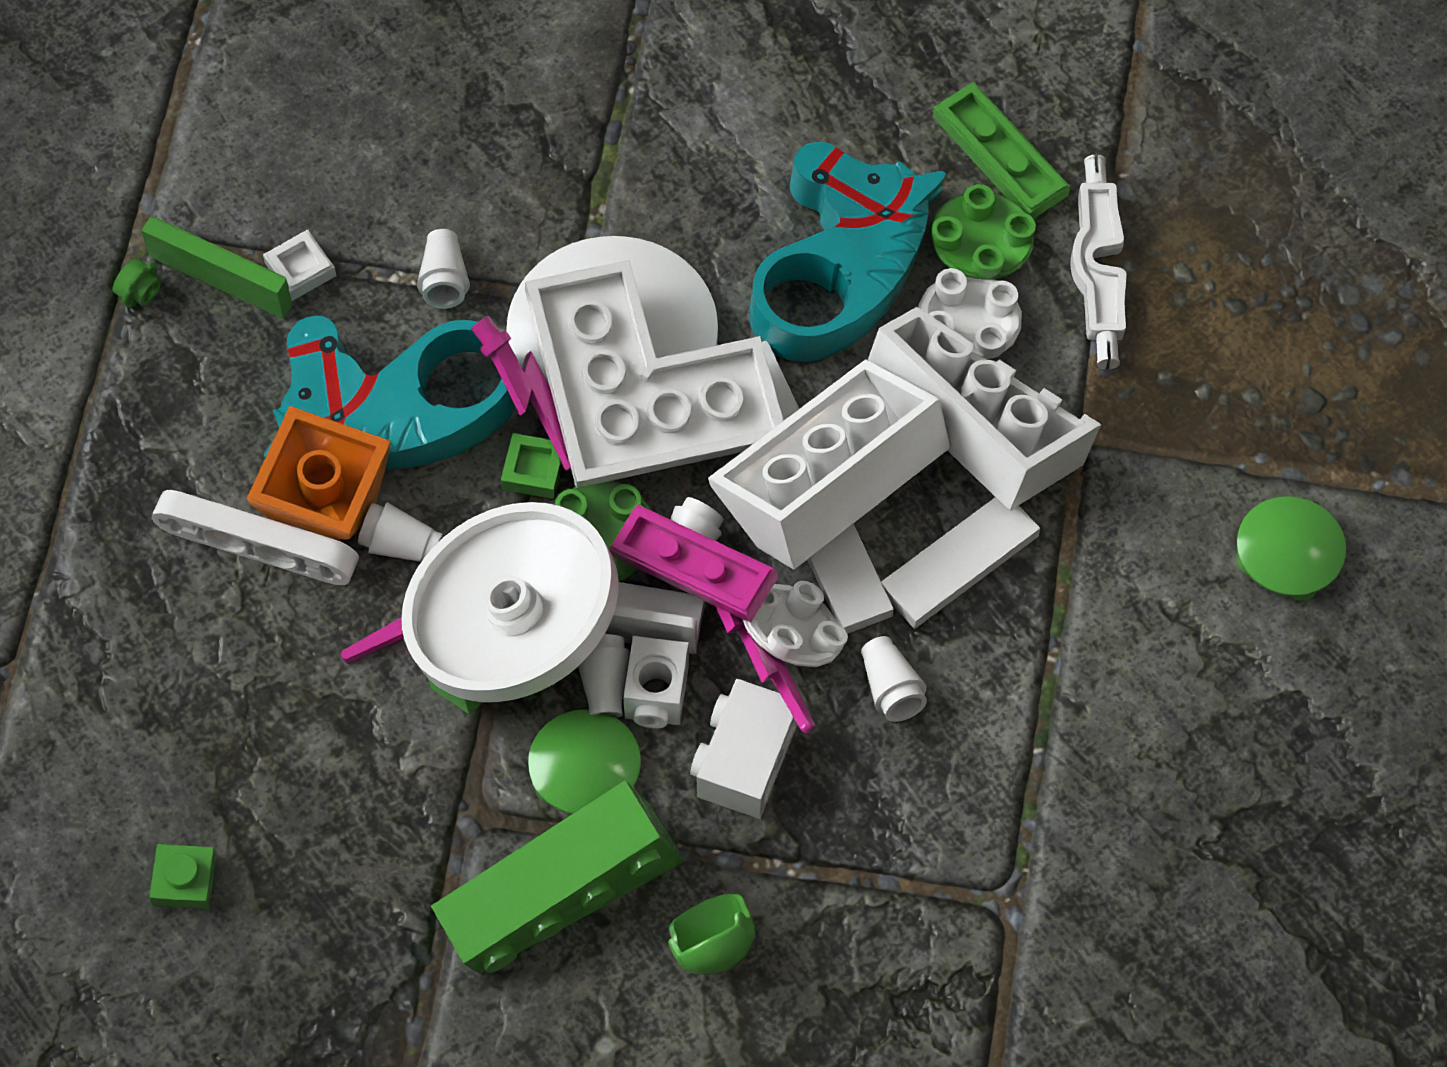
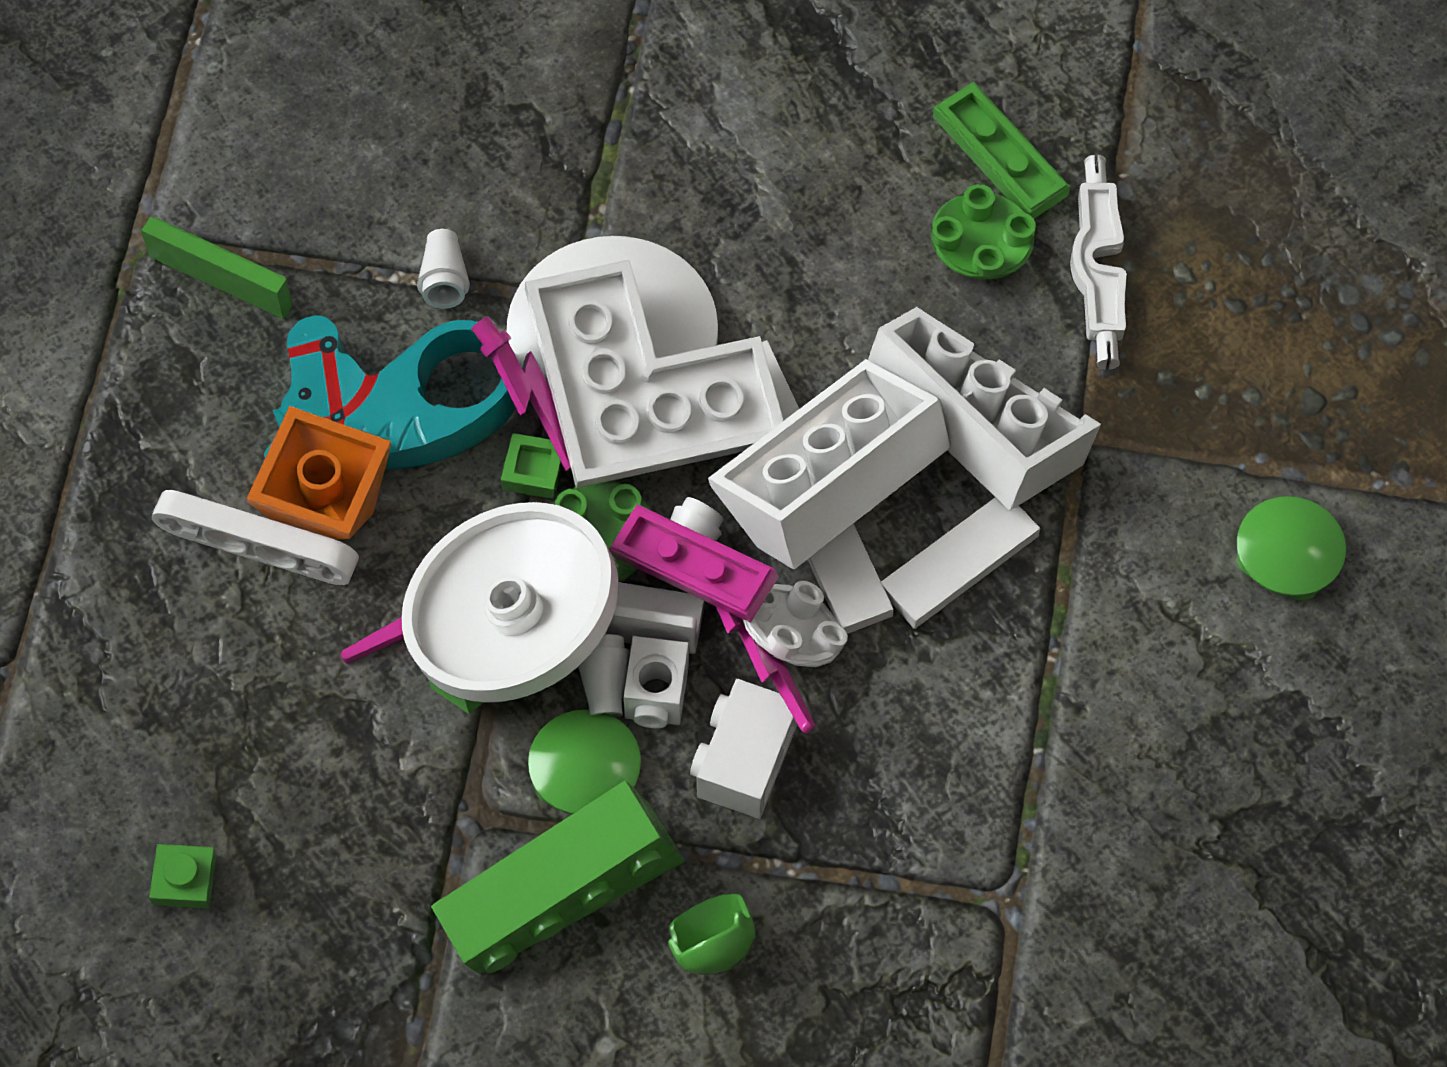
bright green plate [113,258,161,308] -> none
white tile [263,230,336,301] -> none
white cone [358,502,443,562] -> none
teal animal [749,142,946,362] -> none
white cone [861,636,927,722] -> none
white dish [918,268,1022,360] -> none

